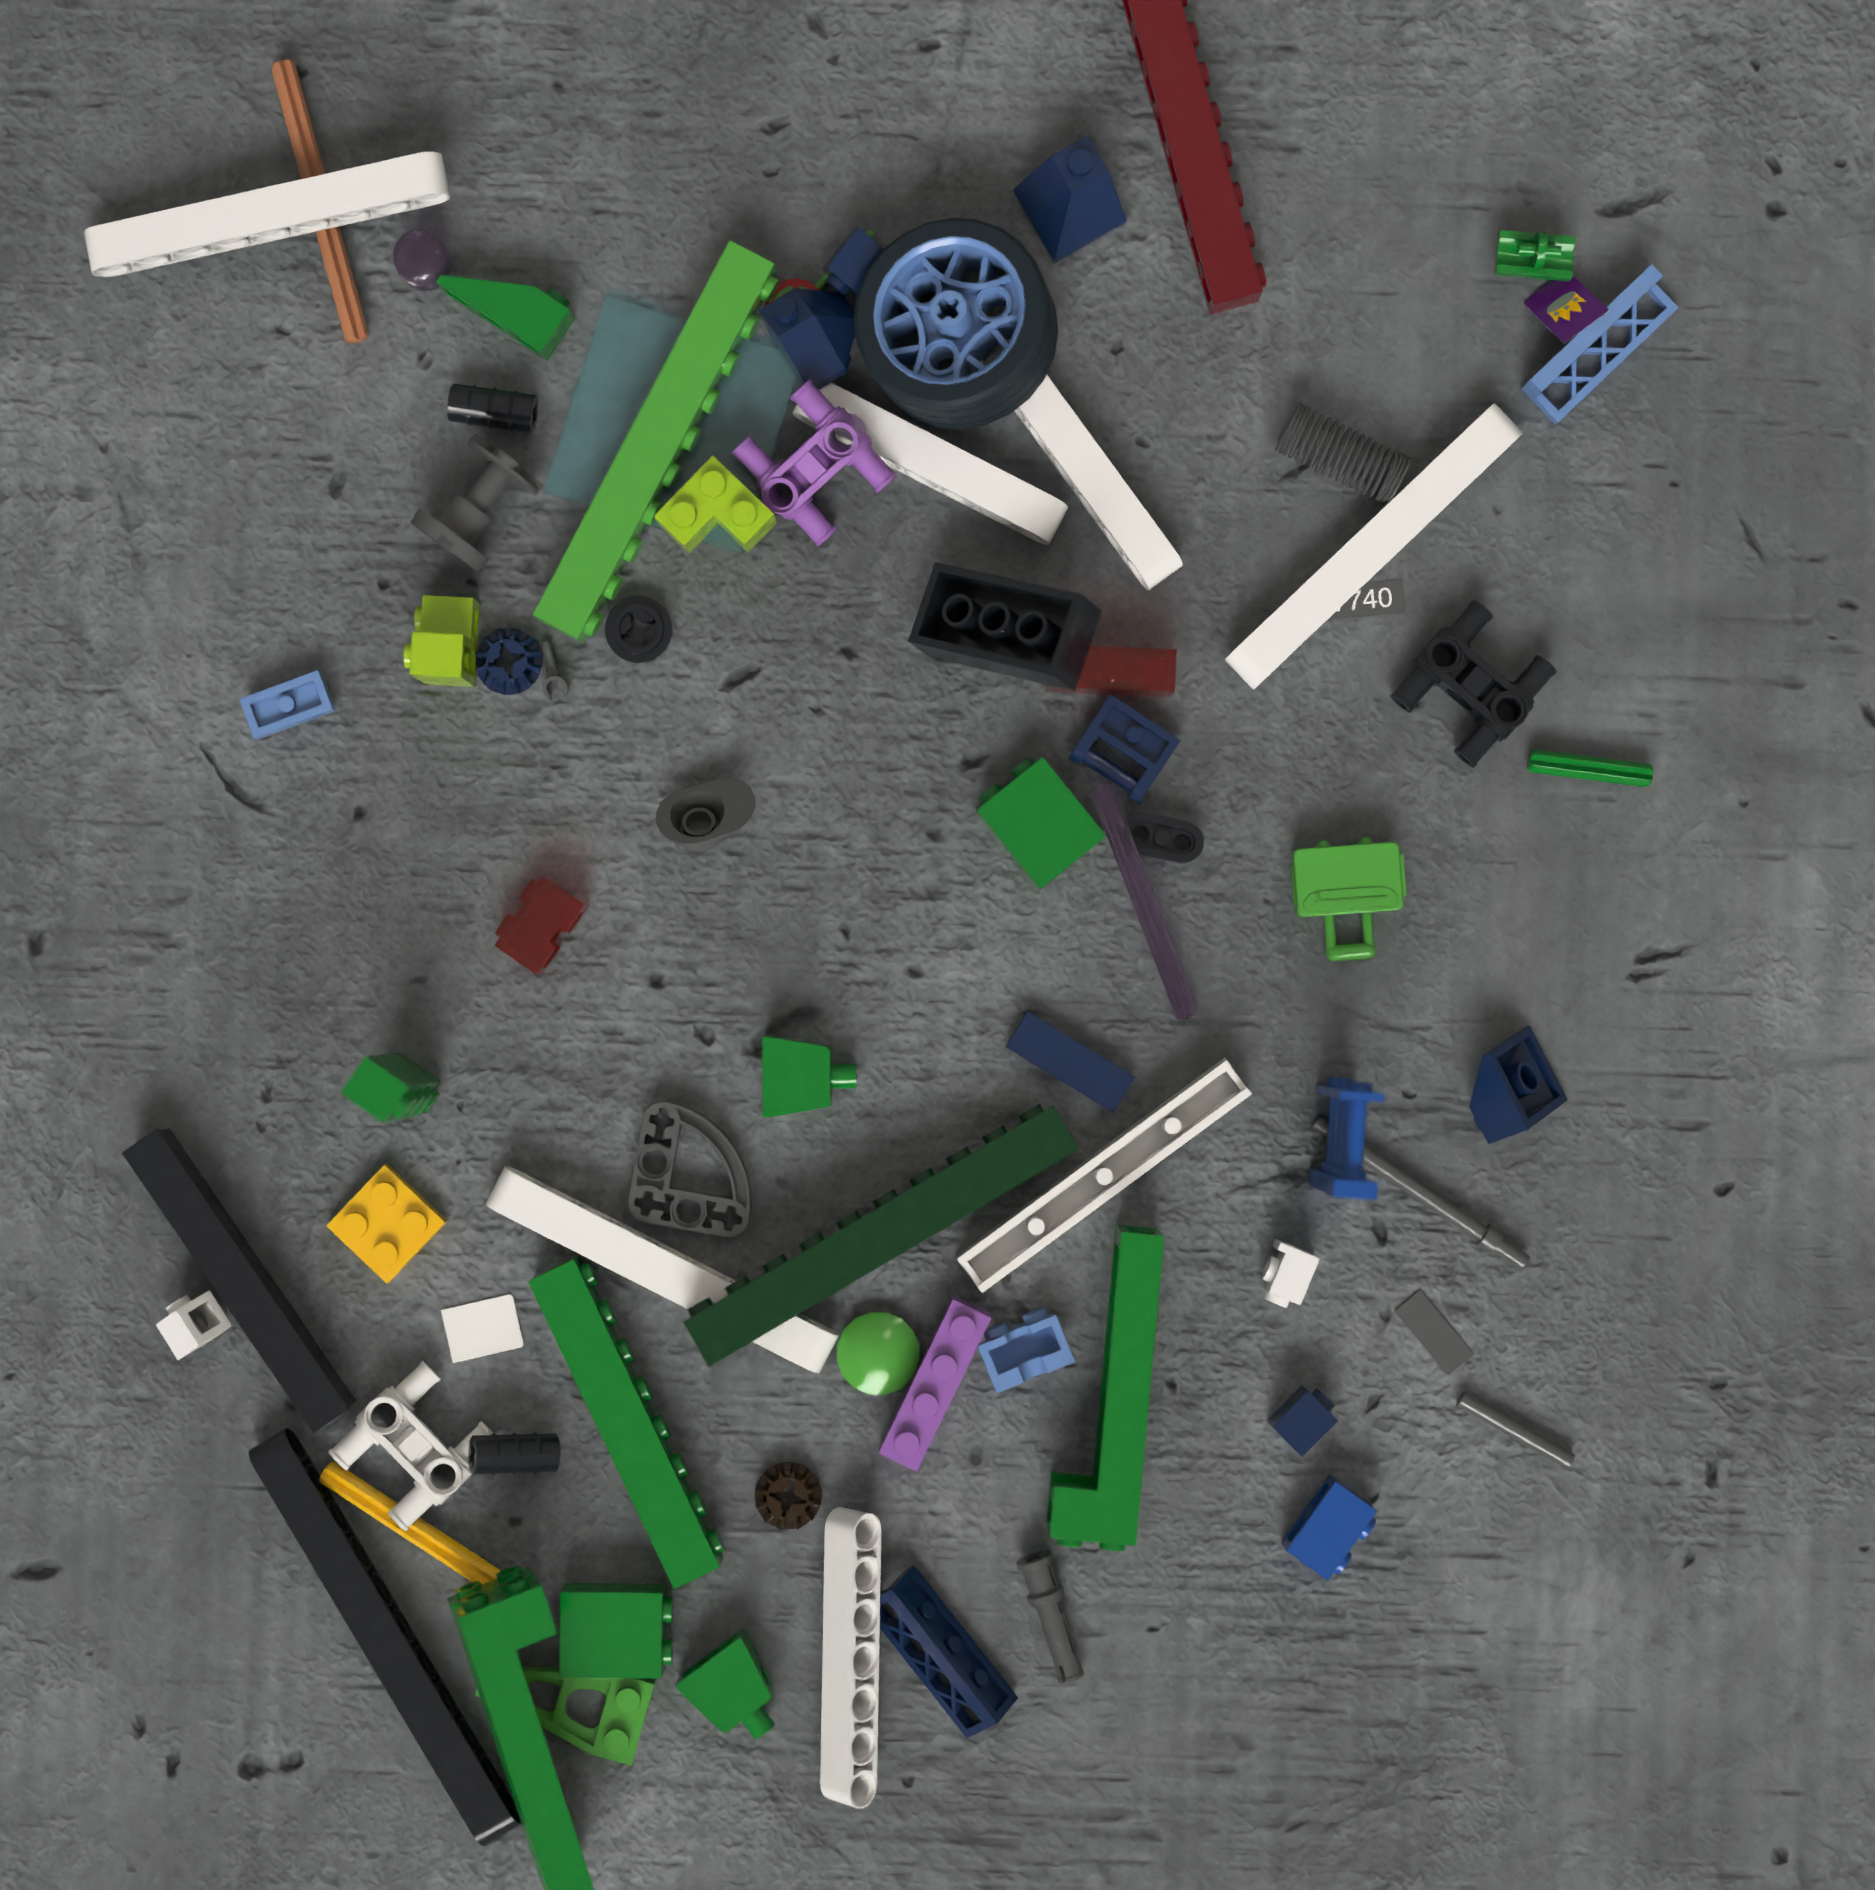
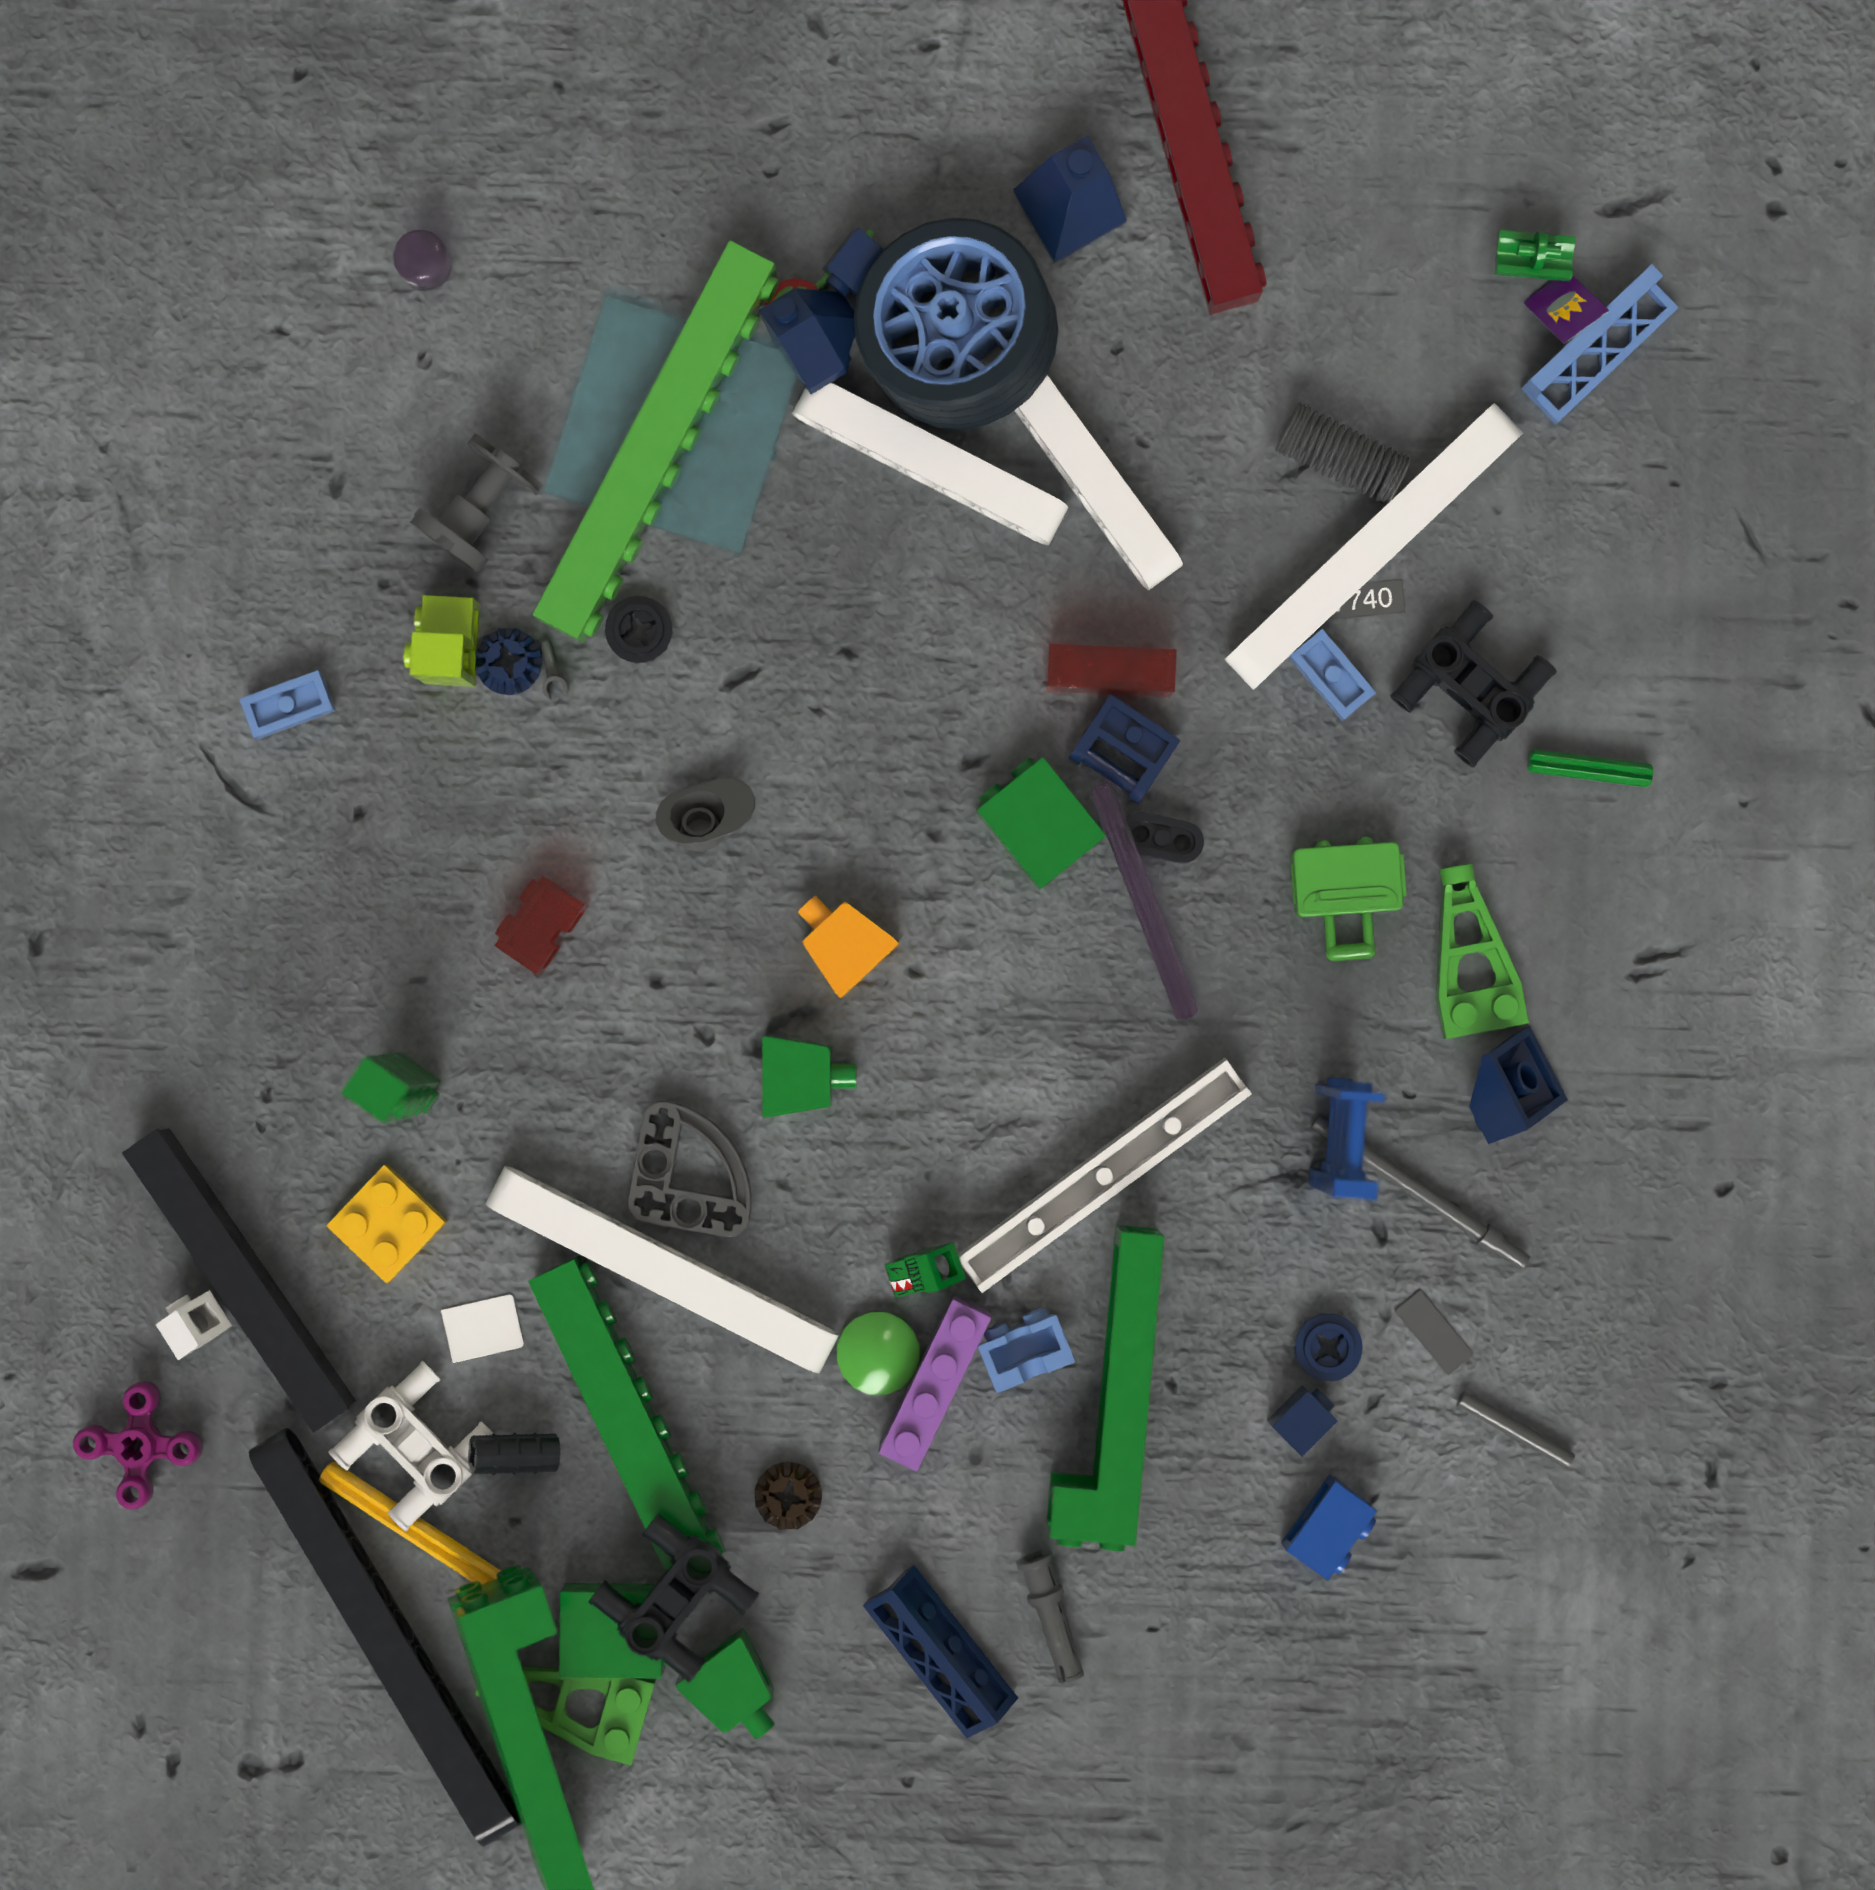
white beam [84,152,450,277] -> none
nougat axle [271,59,369,344] -> none
green slope [436,275,575,361] -> none
black axle [447,383,538,433] -> none
lime brick [654,455,777,554] -> none
dark green brick [683,1104,1079,1367] -> none
medium lavender piece [731,379,897,547] -> none
white beam [820,1507,881,1809] -> none
black brick [908,562,1102,691] -> none
dark blue tile [1006,1011,1135,1113] -> none
white brick [1262,1238,1320,1308] -> none
none -> magenta gear [73,1381,203,1510]
none -> black piece [588,1513,759,1683]
none -> light orange torso [798,895,899,999]
none -> green leg [884,1242,966,1297]
none -> medium blue plate [1288,628,1376,721]
none -> dark blue gear [1295,1313,1363,1381]
none -> bright green plate [1436,863,1529,1039]

